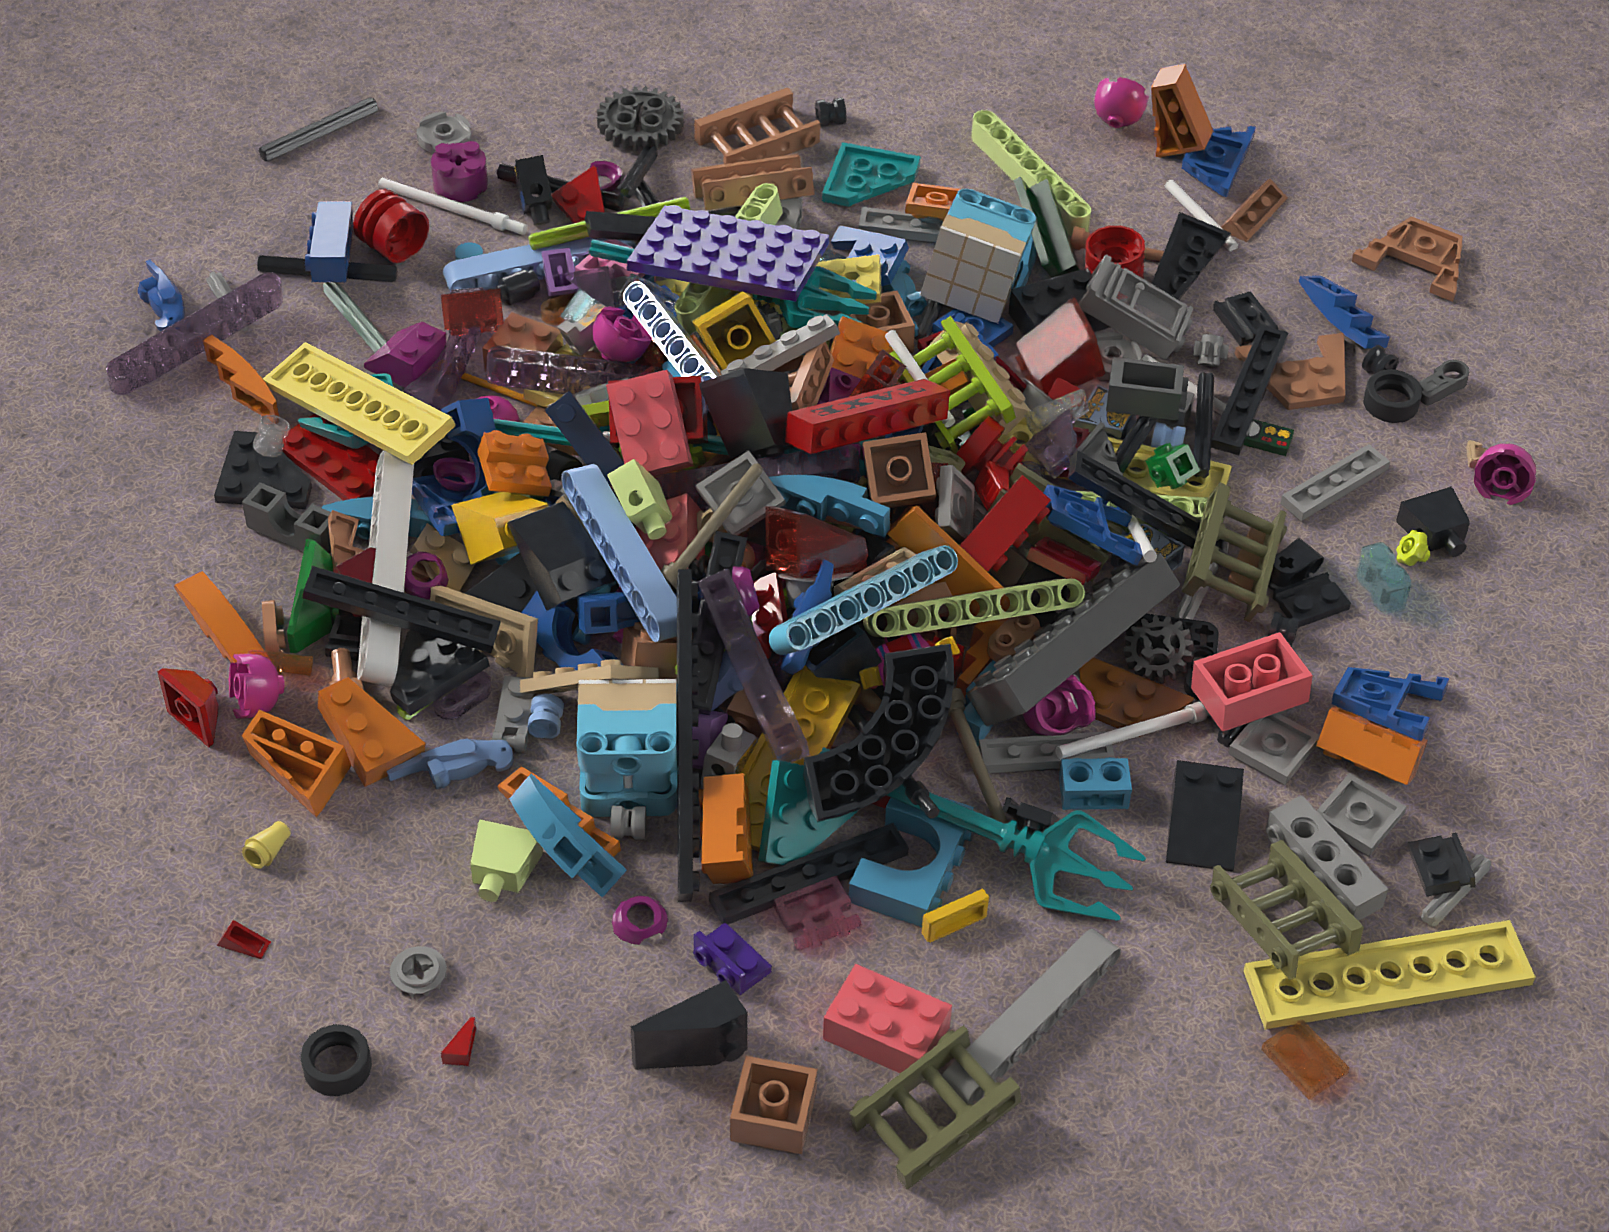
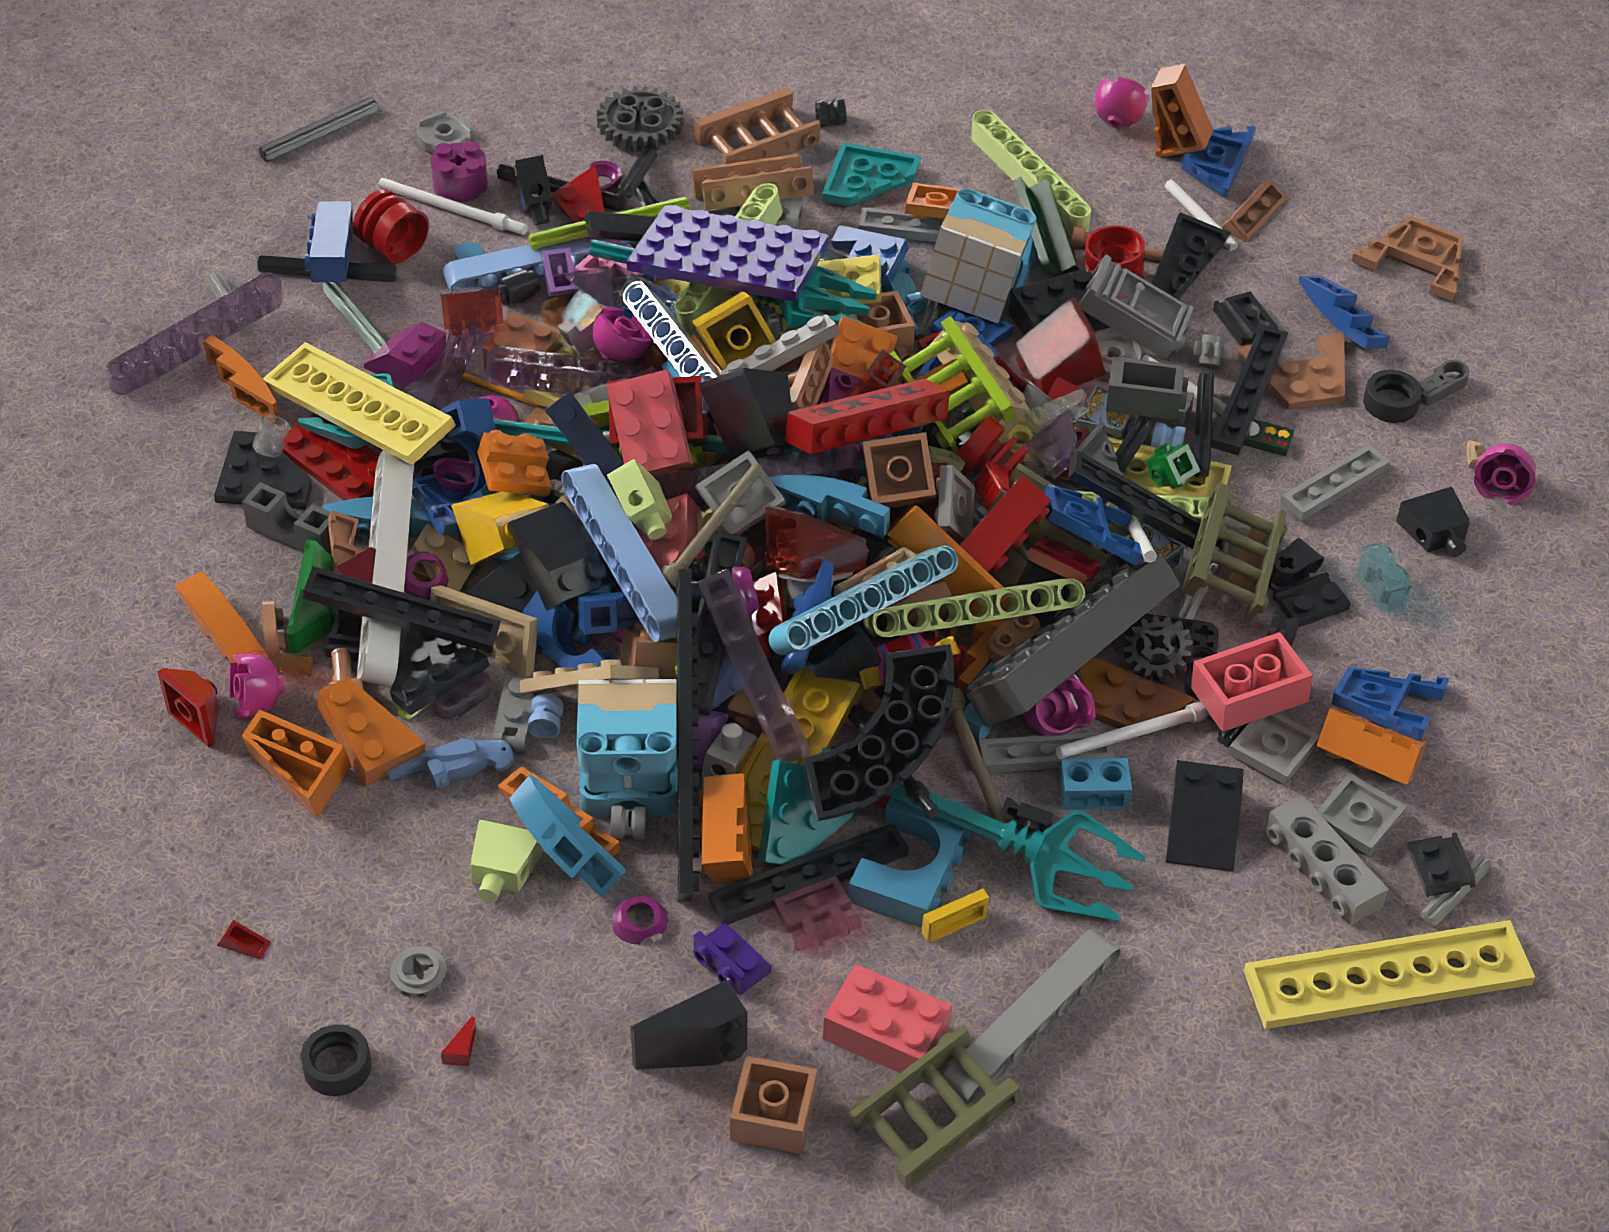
blue animal [138,260,186,334] -> none
light yellow cone [242,821,291,869] -> none
white bar [885,330,955,427] -> none
olive fence [1210,840,1363,980] -> none
clear orange plate [1261,1020,1350,1100] -> none
black wheel [1362,345,1399,373] -> none
neon yellow piece [1396,530,1430,566] -> none

